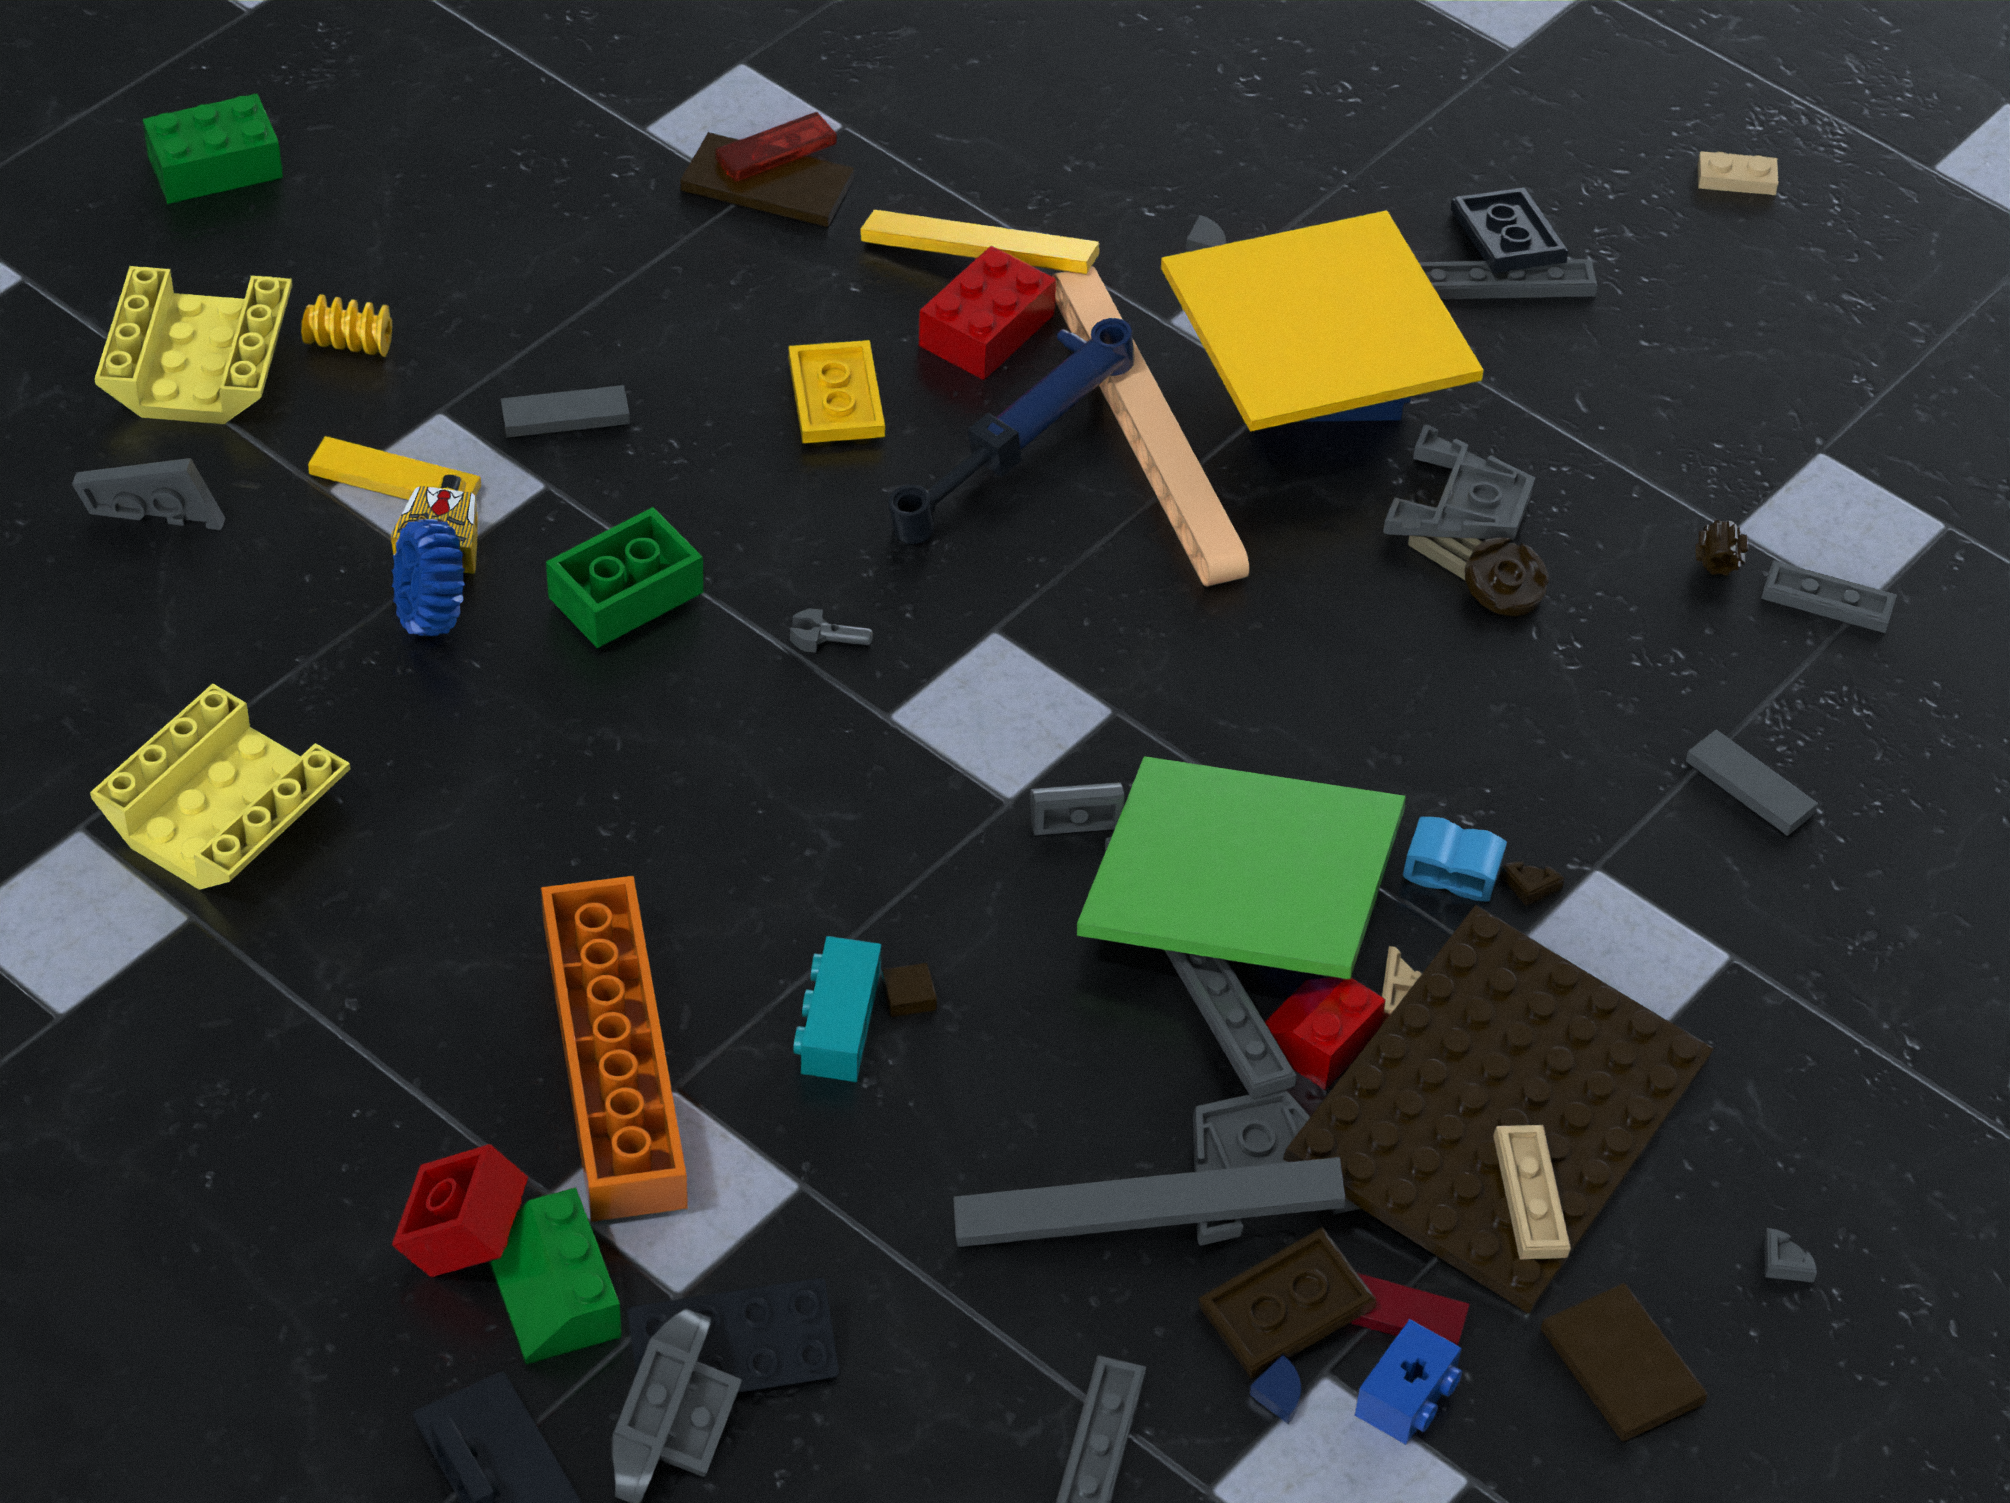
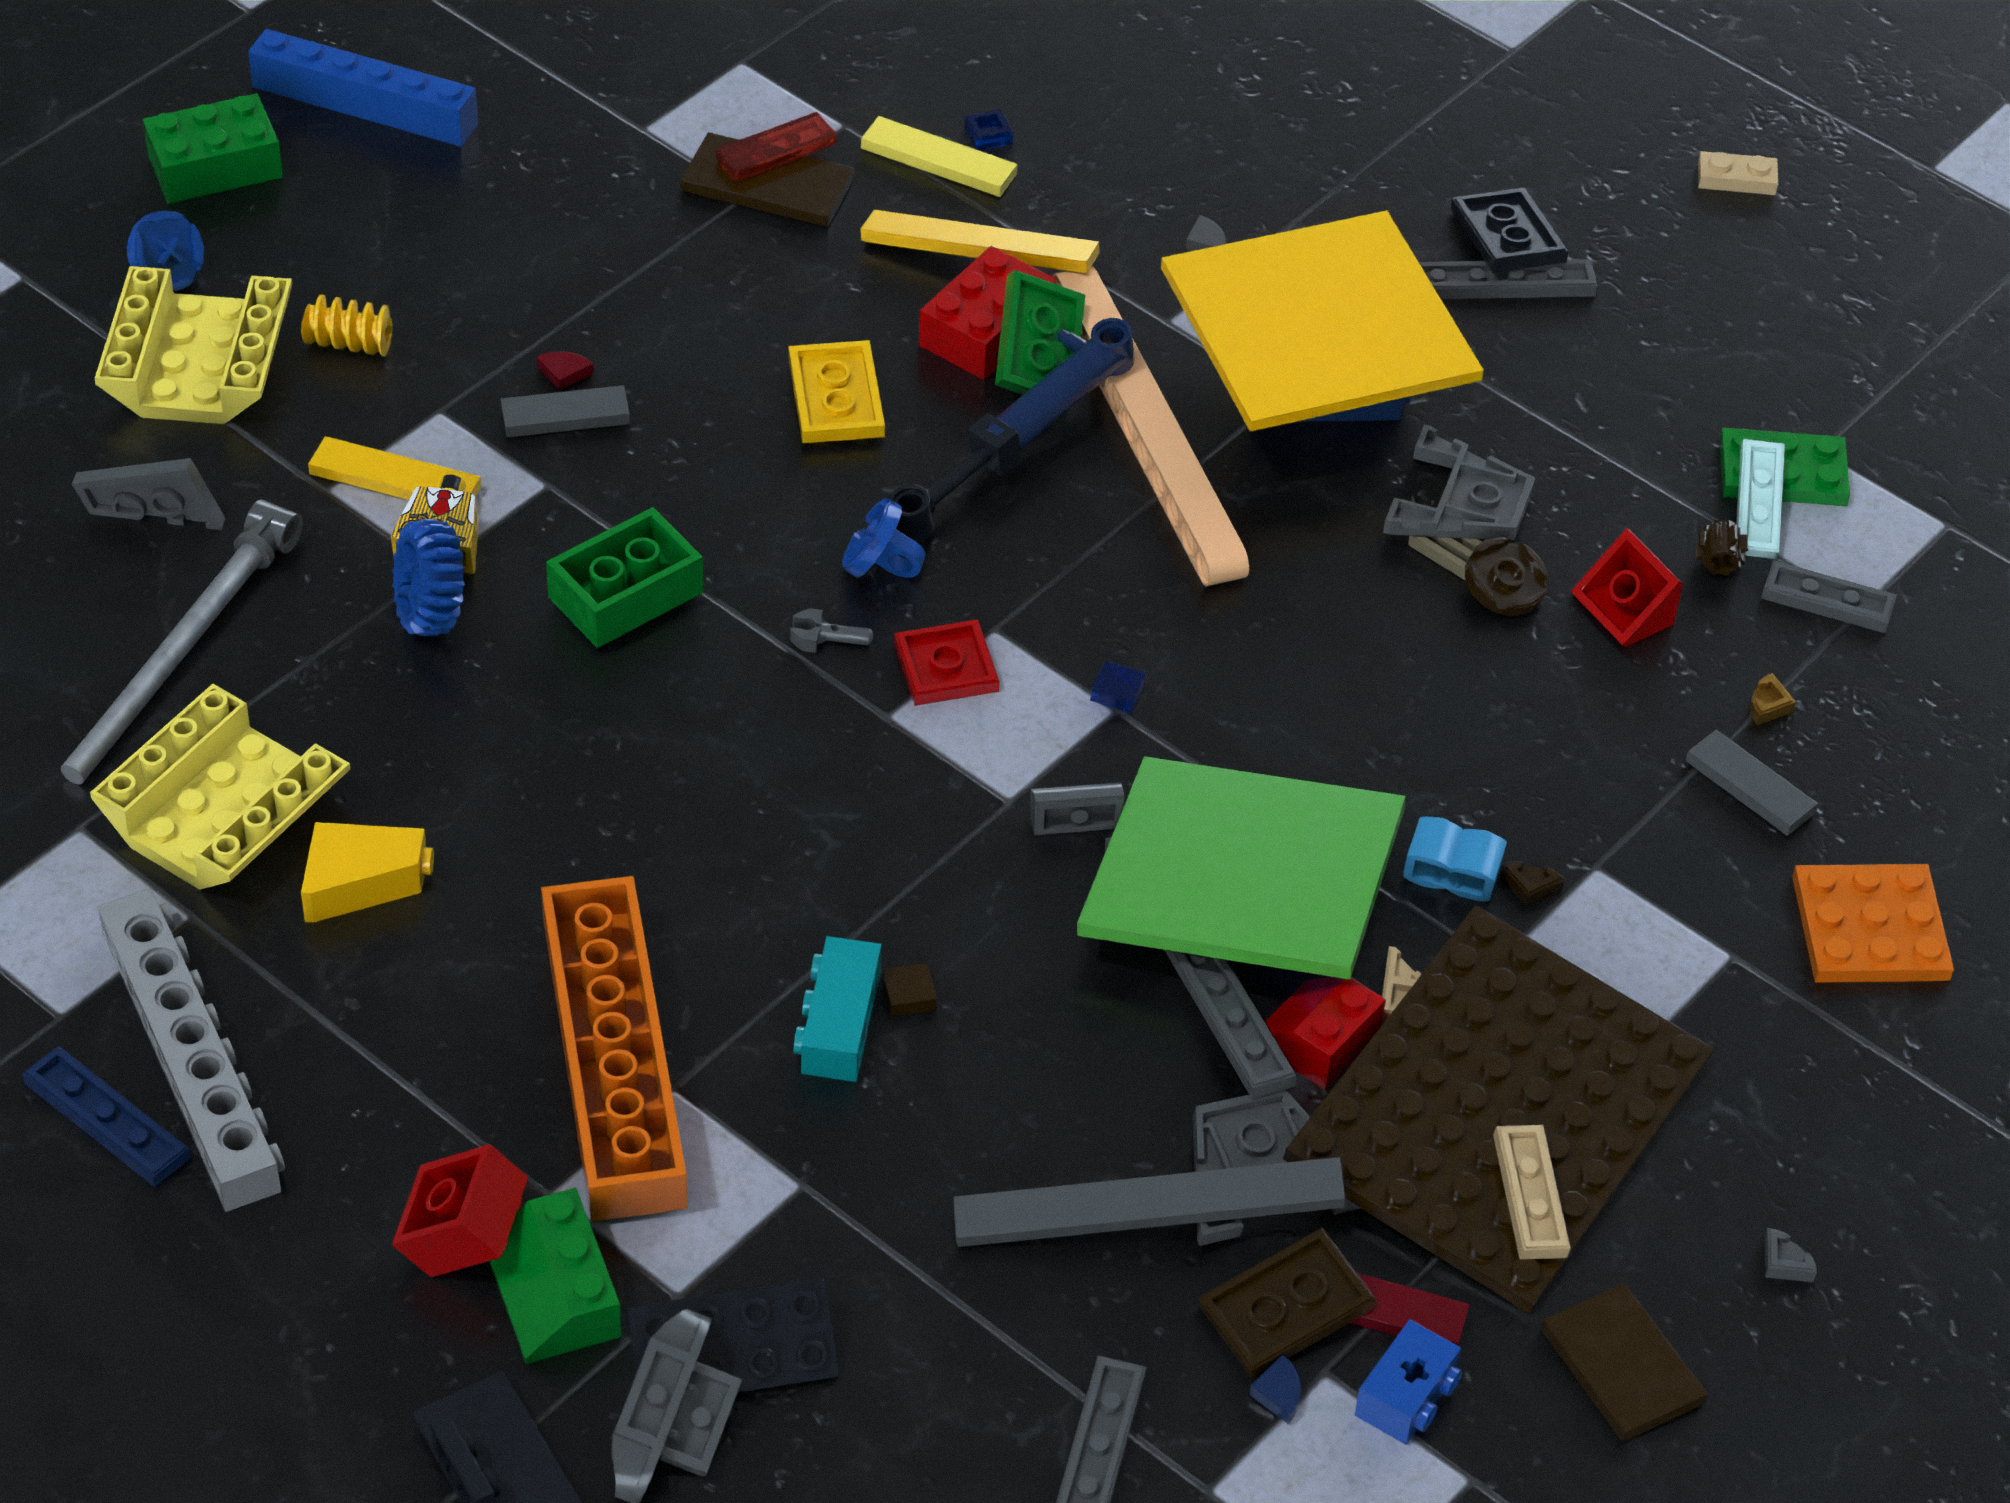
none -> dark blue tile [22,1046,191,1187]
none -> flat silver piece [61,499,303,784]
none -> light grey brick [97,888,285,1212]
none -> blue tile [126,211,204,292]
none -> blue brick [248,29,478,147]
none -> yellow slope [301,822,434,922]
none -> dark red tile [537,352,594,390]
none -> blue tile [842,498,926,578]
none -> light yellow tile [861,116,1017,197]
none -> red tile [894,619,1000,706]
none -> clear blue tile [964,110,1013,150]
none -> green plate [995,270,1085,395]
none -> clear blue tile [1090,661,1146,713]
none -> red slope [1570,528,1683,647]
none -> green plate [1720,428,1850,507]
none -> light aqua tile [1736,439,1785,559]
none -> pearl gold tile [1750,673,1796,725]
none -> orange plate [1792,864,1954,983]

